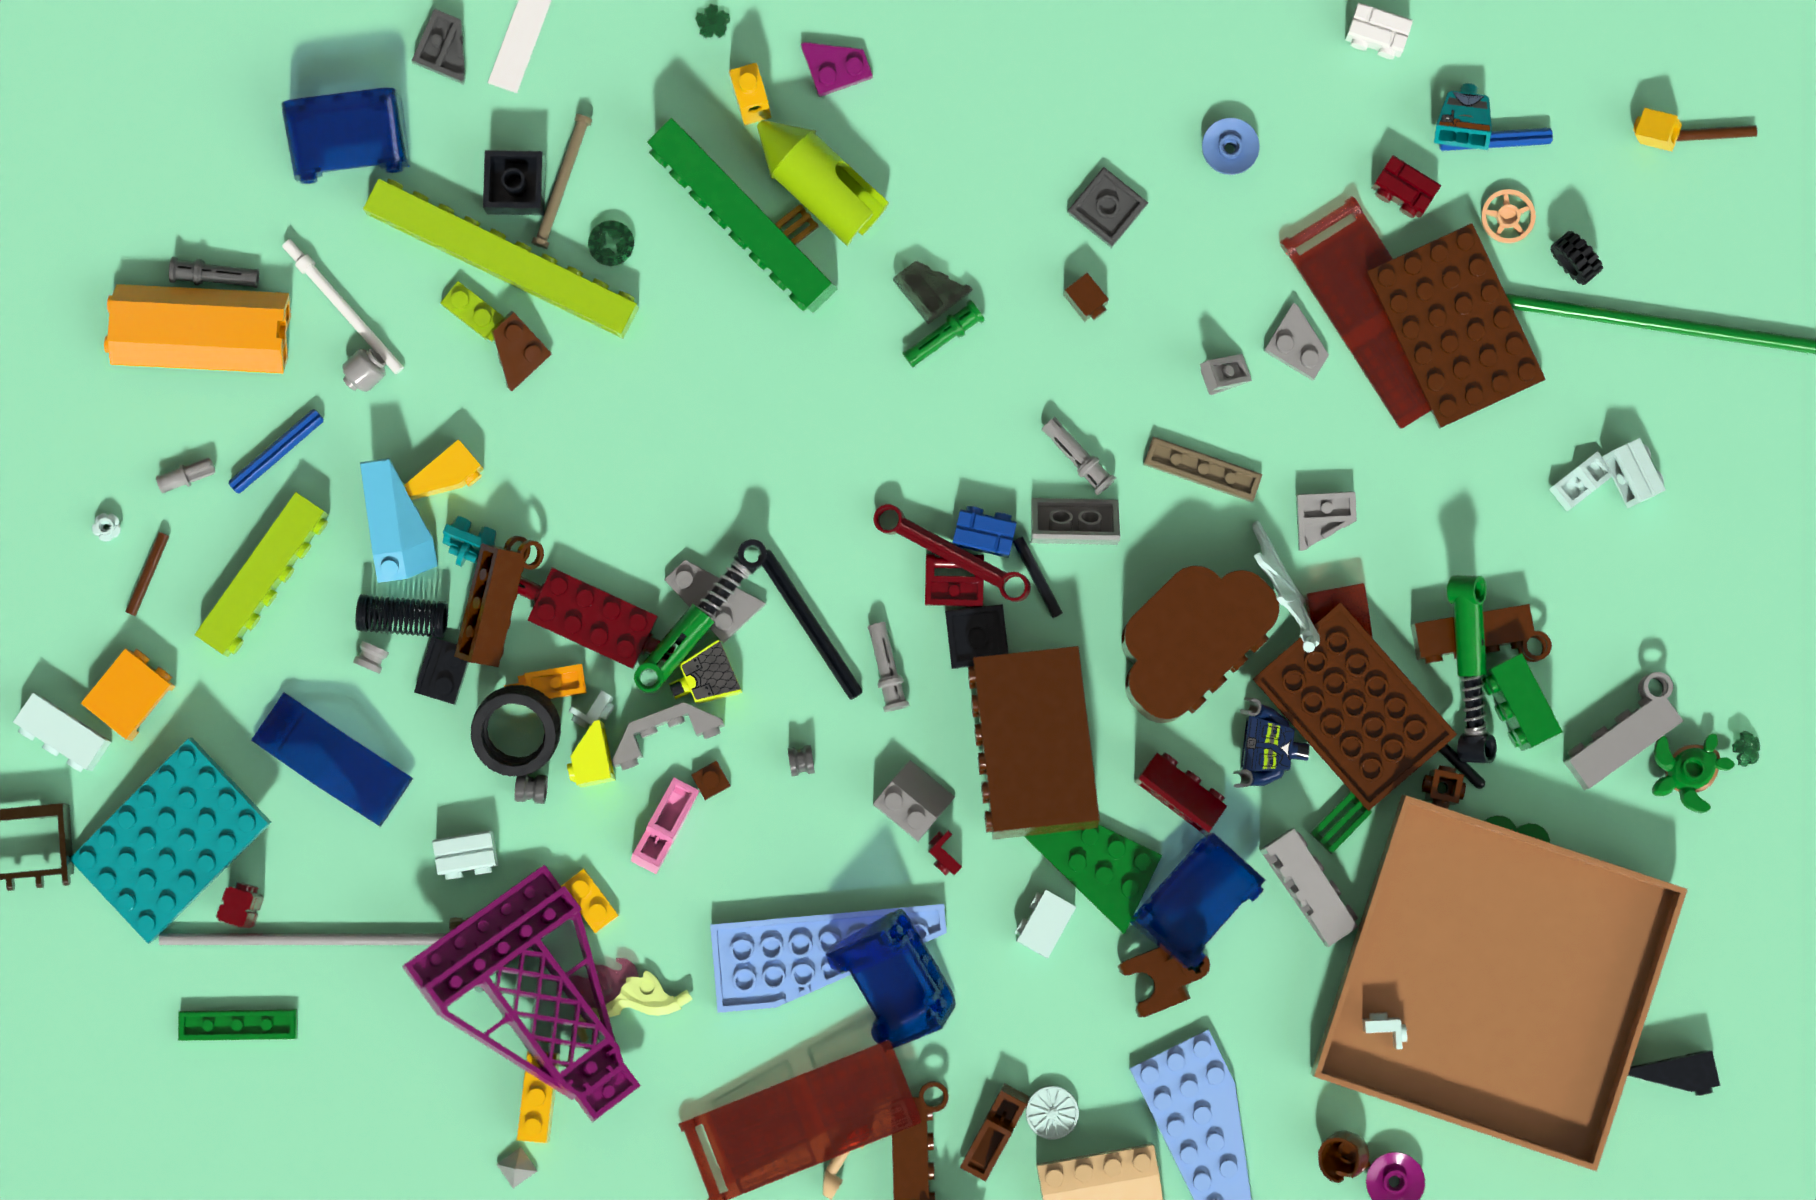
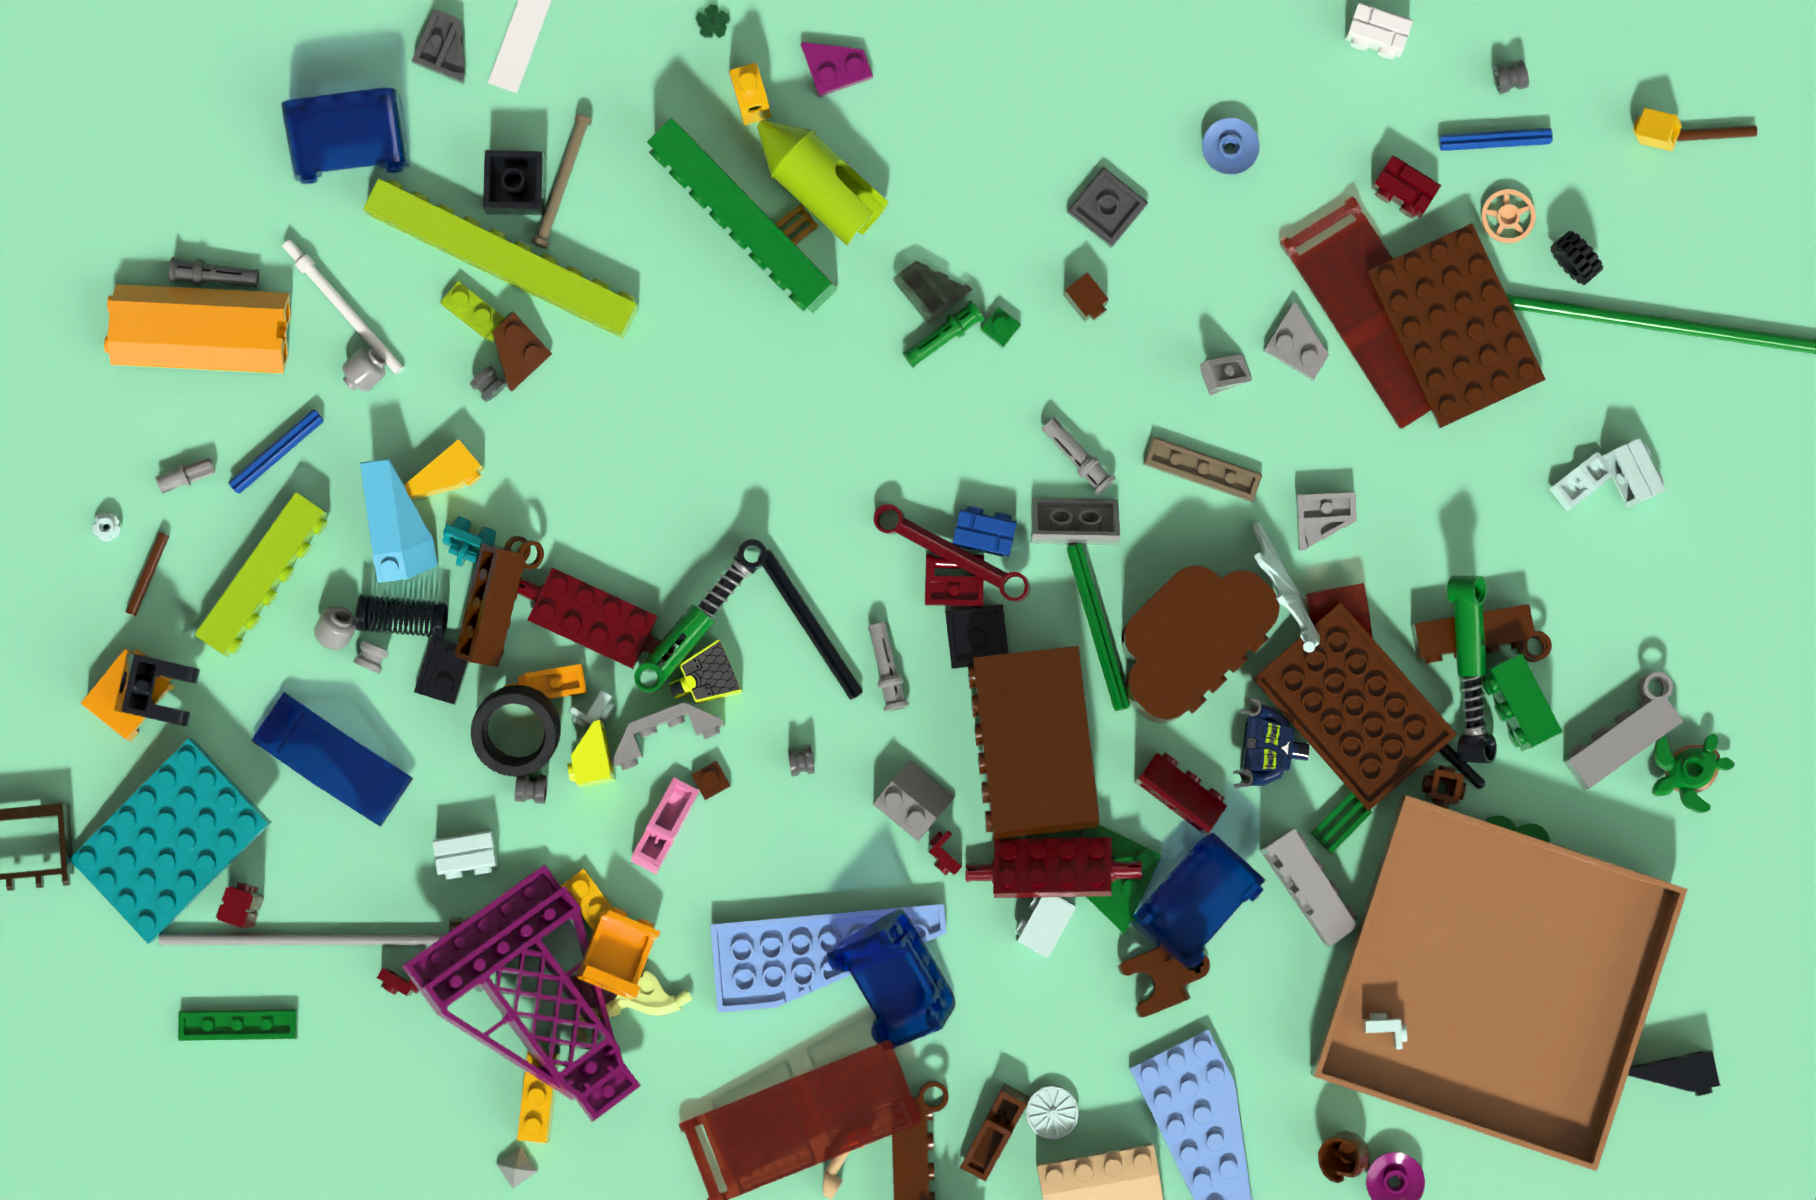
light aqua brick [13,693,111,772] -> none
clear green gear [588,220,635,267] -> none
light grey wing [664,560,766,644] -> none
black bar [1013,536,1063,618] -> none
teal torso [1434,83,1492,150] -> none
clear green plant [1732,731,1760,767] -> none
none -> black brick [114,654,200,727]
none -> light grey head [314,607,356,650]
none -> dark red bracket [377,968,419,996]
none -> dark grey wheel [470,366,507,402]
none -> light orange panel [576,907,661,999]
none -> dark red plate [965,837,1142,898]
none -> green plate [981,307,1021,348]
none -> green axle [1067,543,1130,711]
none -> dark grey wheel [1493,60,1529,94]

